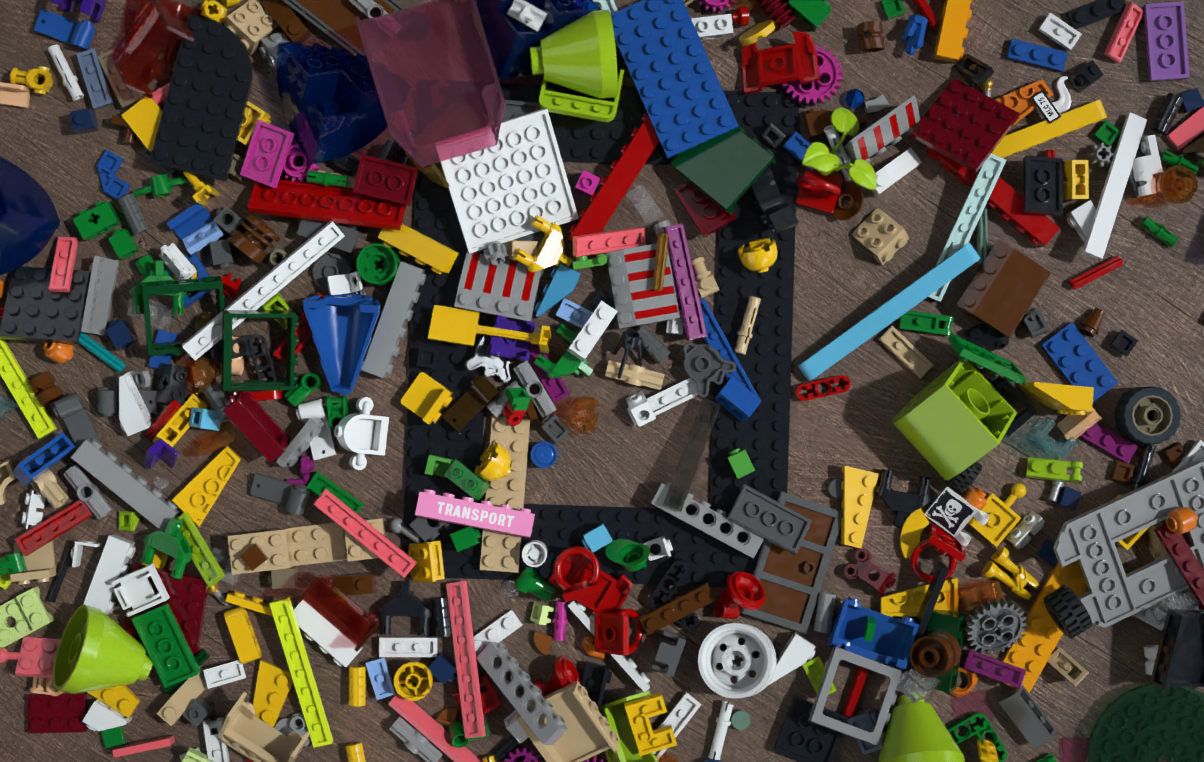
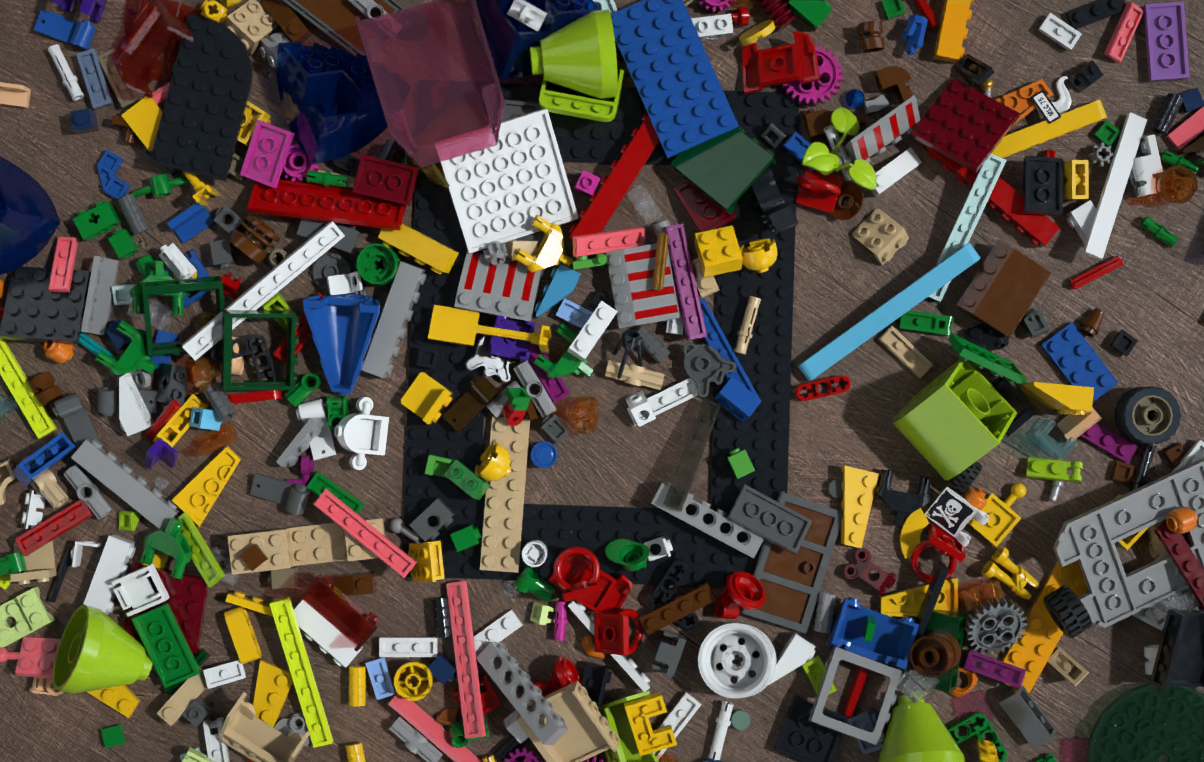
yellow connector [10,66,53,95] -> none
dark red plate [27,693,88,734] -> none
white slope [83,700,132,731] -> none
coral tile [112,735,175,757] -> none
light blue plate [182,221,223,255] -> none
piece [208,583,229,606] -> none
dark red window [223,390,290,463] -> none
black connector [377,581,433,636] -> none
bright pink brick [415,489,535,538] -> none
dark orange tile [534,630,553,655] -> none
medium azure brick [582,523,613,553] -> none
sand green axle [976,208,988,265] -> none
blue plate [1006,39,1068,72] -> none
white hinge [1006,511,1045,550] -> none
dark blue tile [1036,539,1057,566] -> none
dark blue slope [1057,486,1081,510] -> none
none -> green connector [95,320,157,375]
none -> light aqua tile [111,284,136,305]
none -> yellow brick [694,225,743,278]
none -> reddish brown brick [873,66,912,104]

